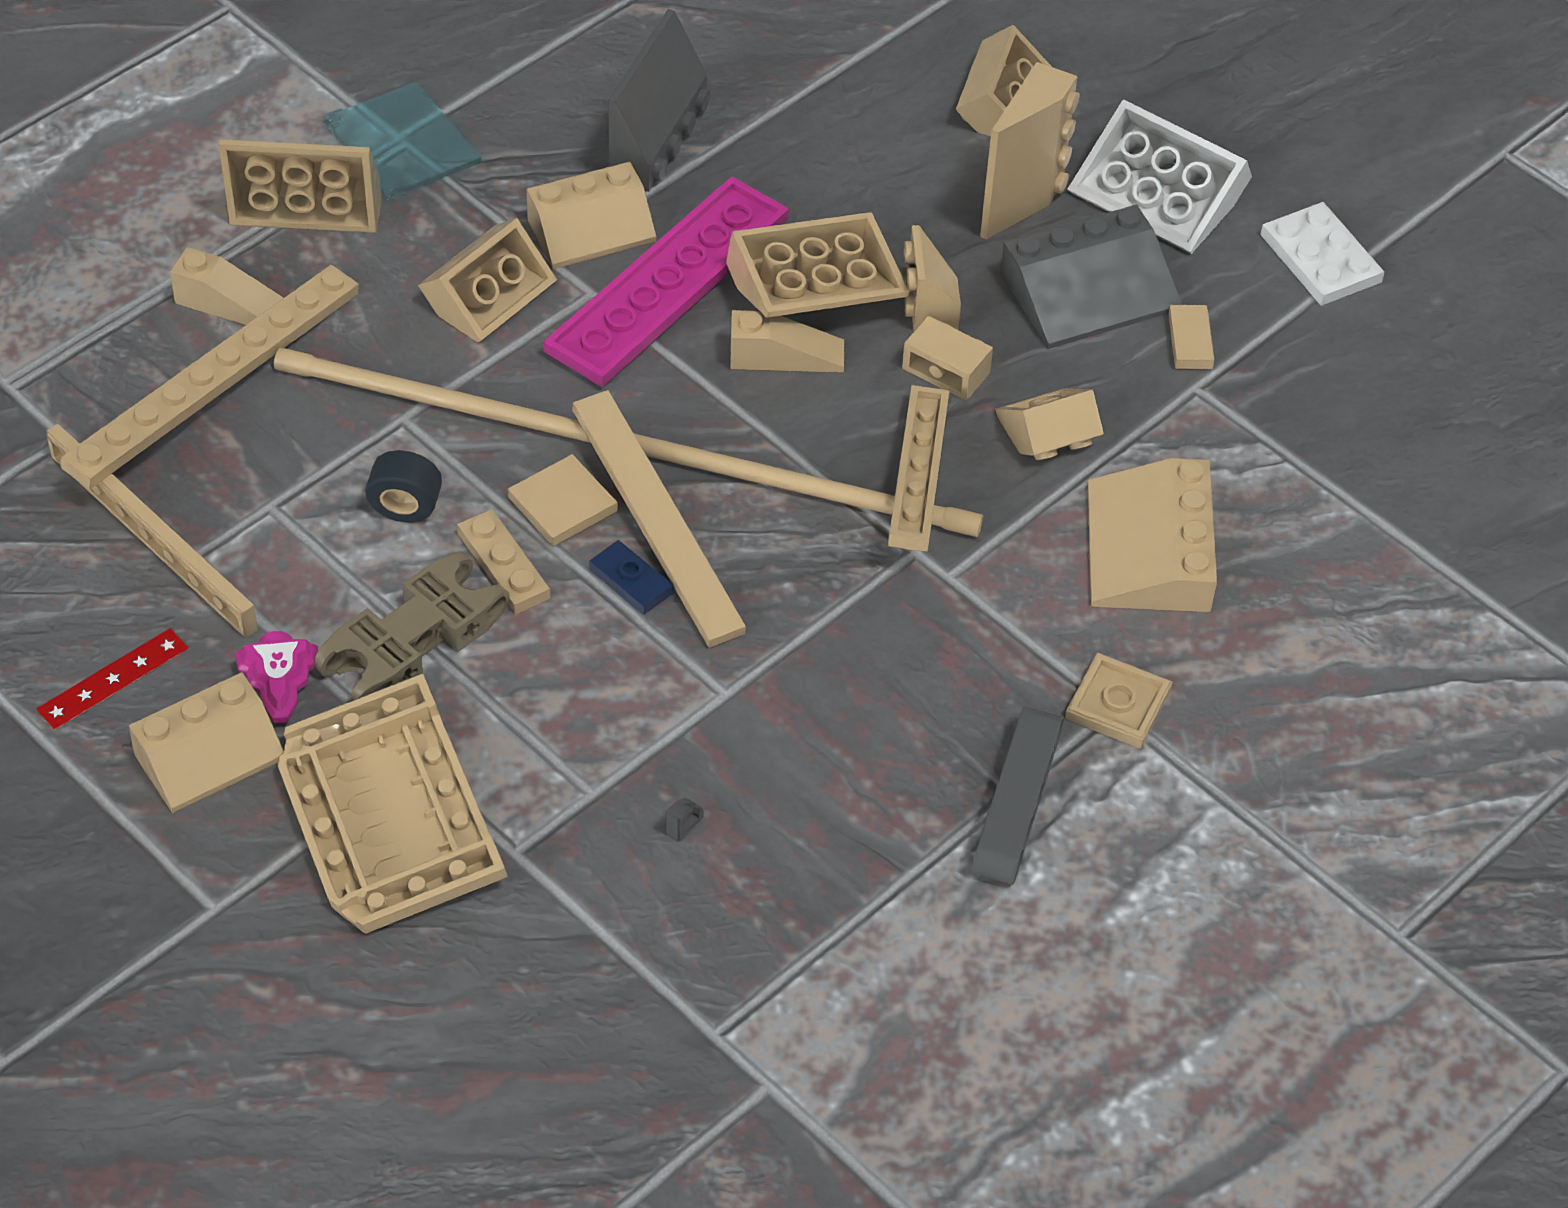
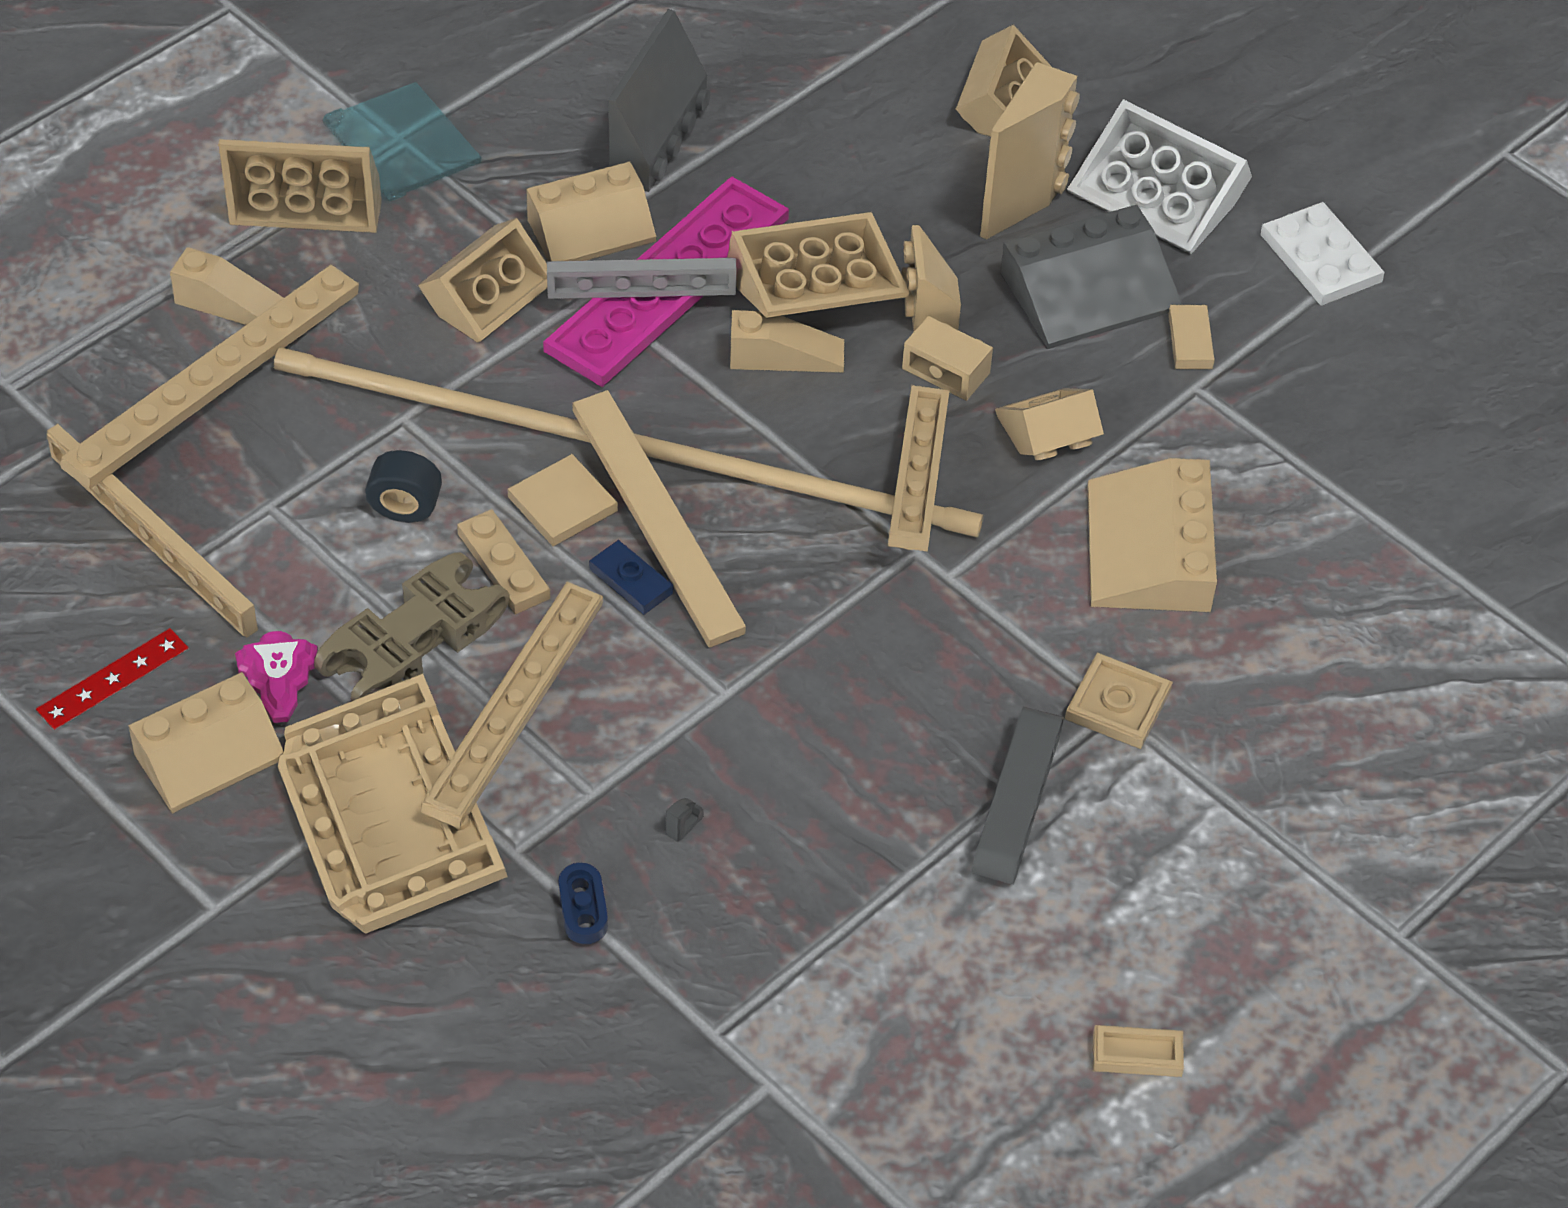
none -> tan tile [421,582,603,829]
none -> light grey plate [547,258,736,299]
none -> dark blue plate [558,862,608,944]
none -> tan tile [1093,1025,1184,1077]

